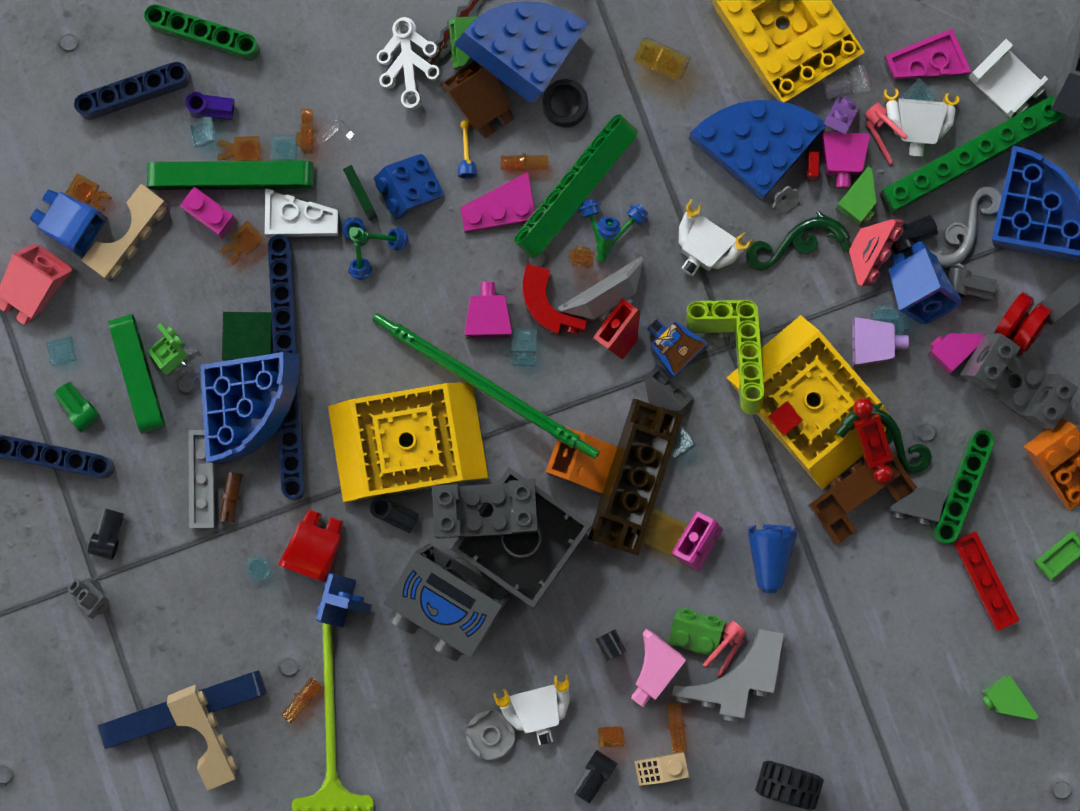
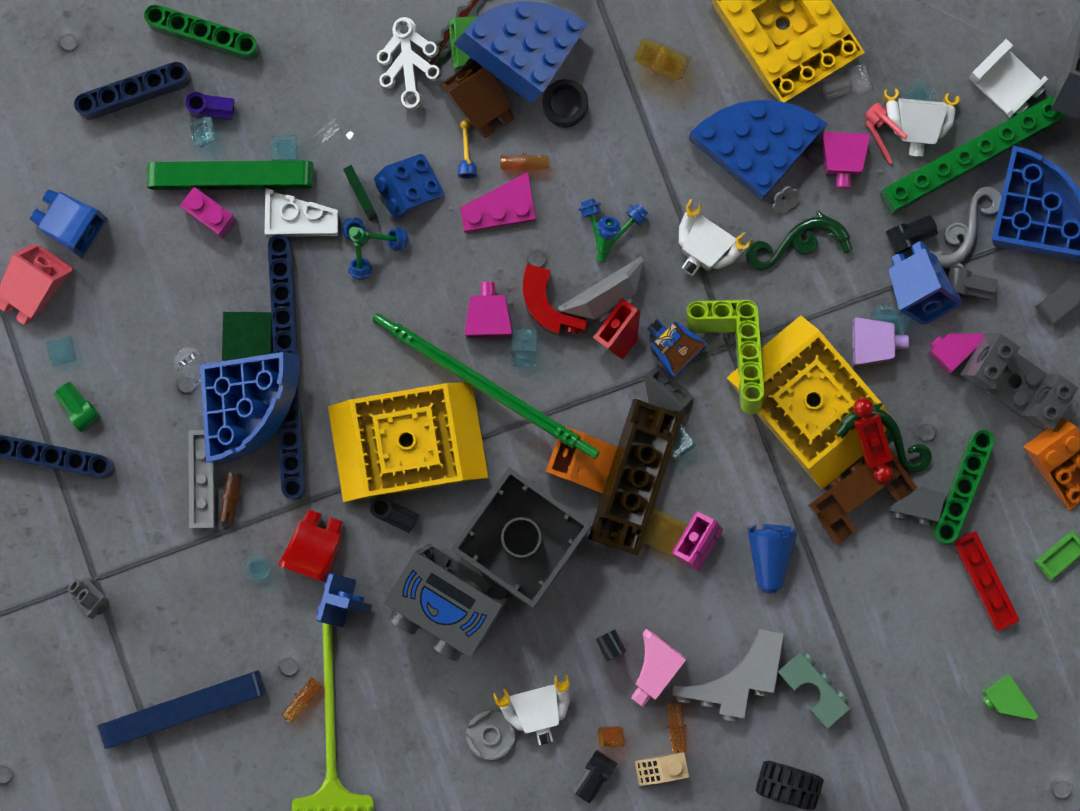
clear orange plate [65,173,112,211] -> none
tan arch [81,184,168,281] -> none
black piece [88,508,124,560] -> none
green beam [108,314,165,434] -> none
bright green bracket [147,323,188,375] -> none
tan arch [167,684,238,791] -> none
clear orange plate [217,136,260,161] -> none
clear orange plate [220,221,265,265] -> none
clear orange plate [296,109,313,153] -> none
dark grey plate [432,479,538,539] -> none
green beam [514,114,638,258] -> none
clear orange plate [569,246,595,268] -> none
bright green bracket [668,608,726,656] -> none
coral plant [703,620,747,677] -> none
red tile [768,401,803,436] -> none
red tile [806,152,819,181] -> none
medium lavender slope [824,97,859,134] -> none
bright green slope [836,166,876,226] -> none
coral slope [849,219,905,286] -> none
dark pink wing [884,28,971,80] -> none
red wheel [994,292,1053,356] -> none
none -> sand green arch [777,652,850,729]

